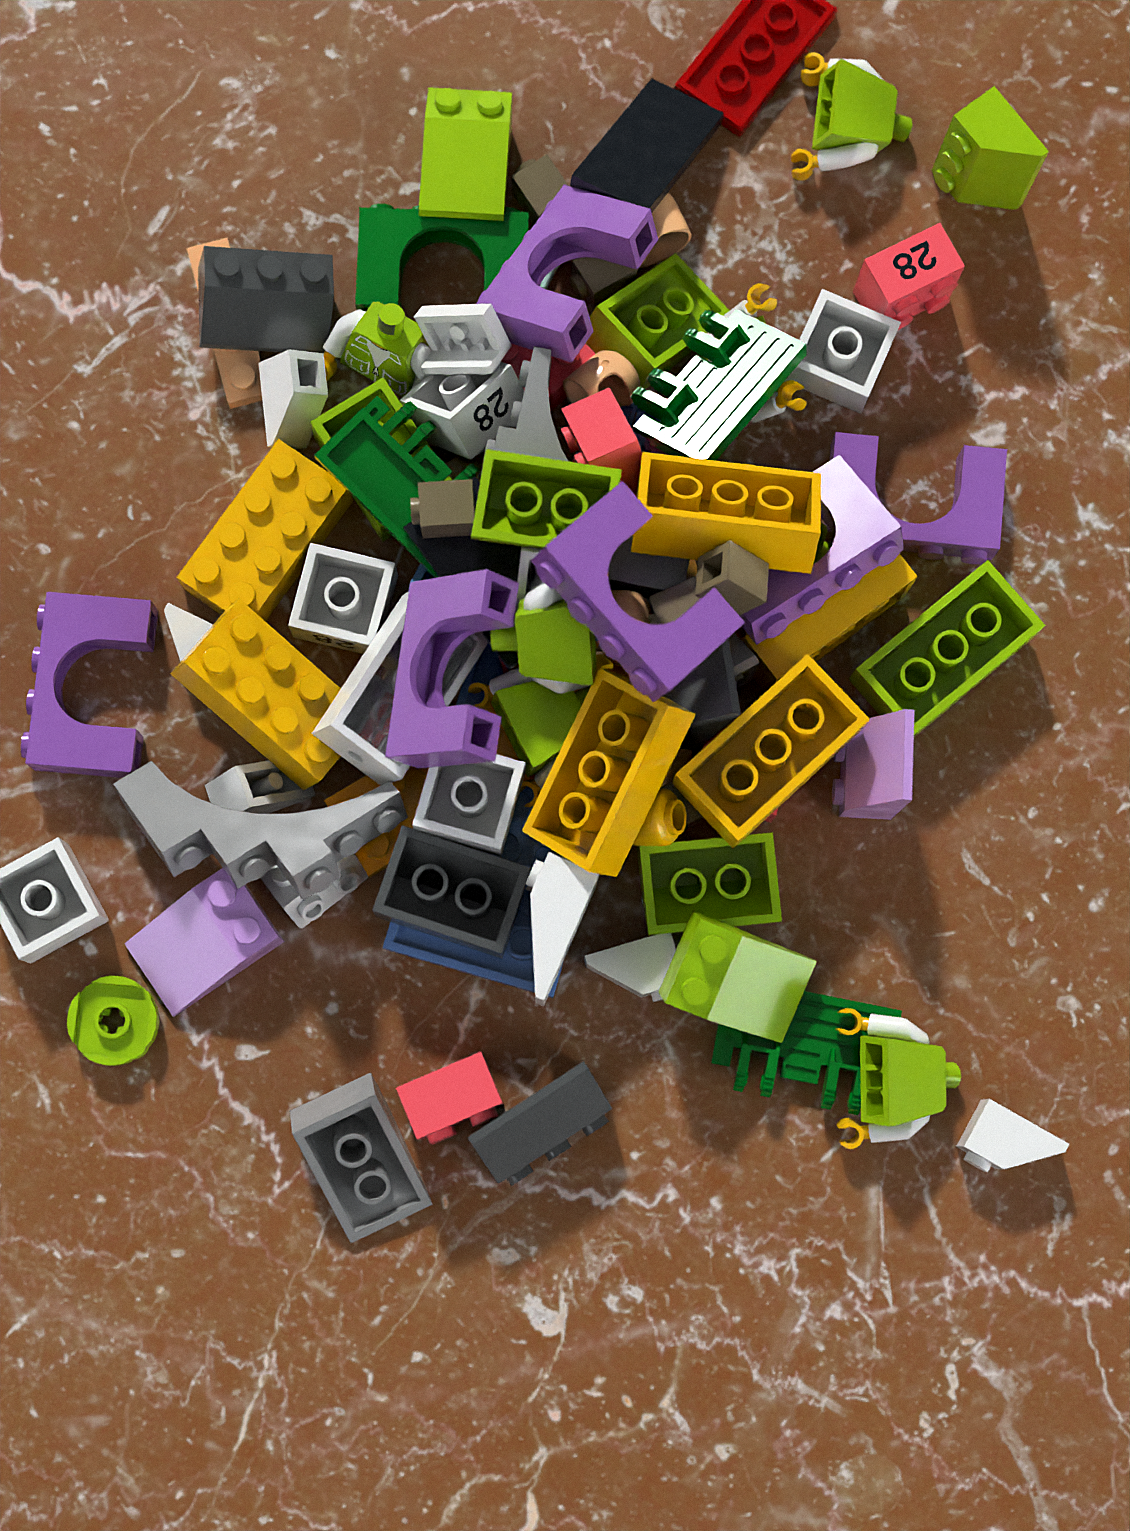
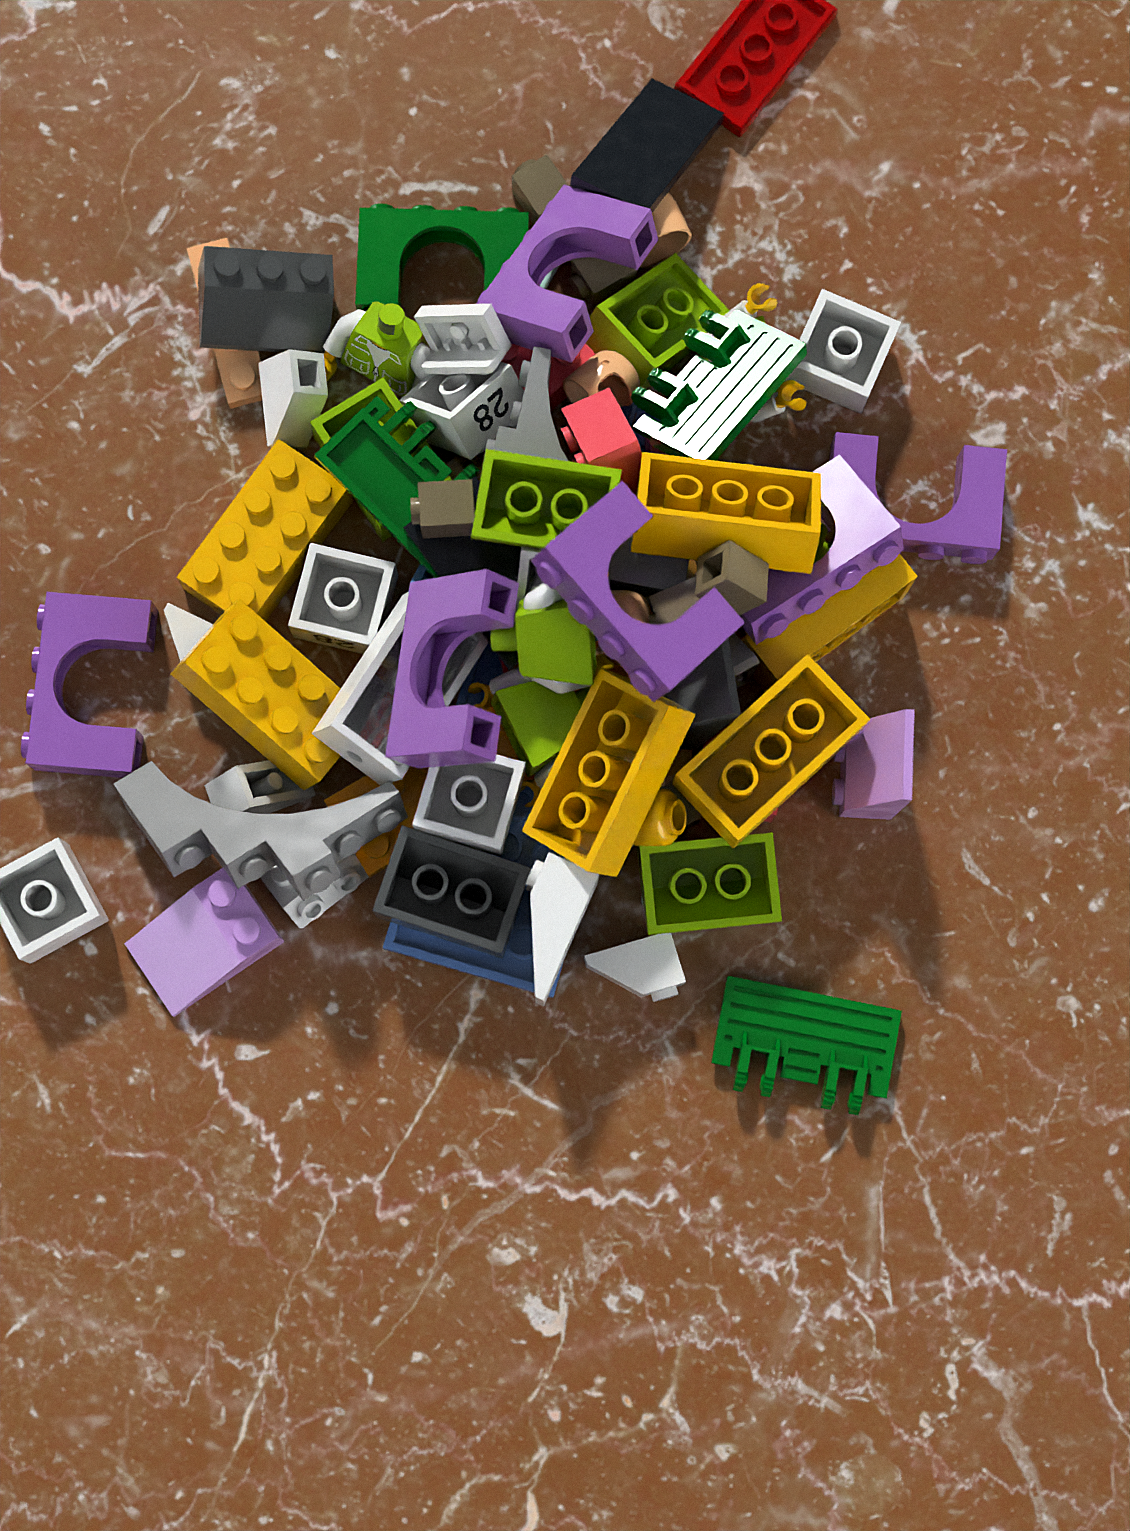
lime plate [67,976,160,1066] -> none
light grey slope [290,1072,432,1243] -> none
coral brick [396,1052,504,1145] -> none
lime slope [419,87,512,221] -> none
dark grey slope [467,1061,612,1186] -> none
lime slope [658,910,817,1043] -> none
lime torso [791,52,912,181] -> none
lime torso [835,1008,961,1149] -> none
lime brick [849,560,1046,737] -> none
coral brick [853,223,965,330] -> none
lime slope [931,86,1049,210] -> none
white slope [956,1099,1069,1173] -> none

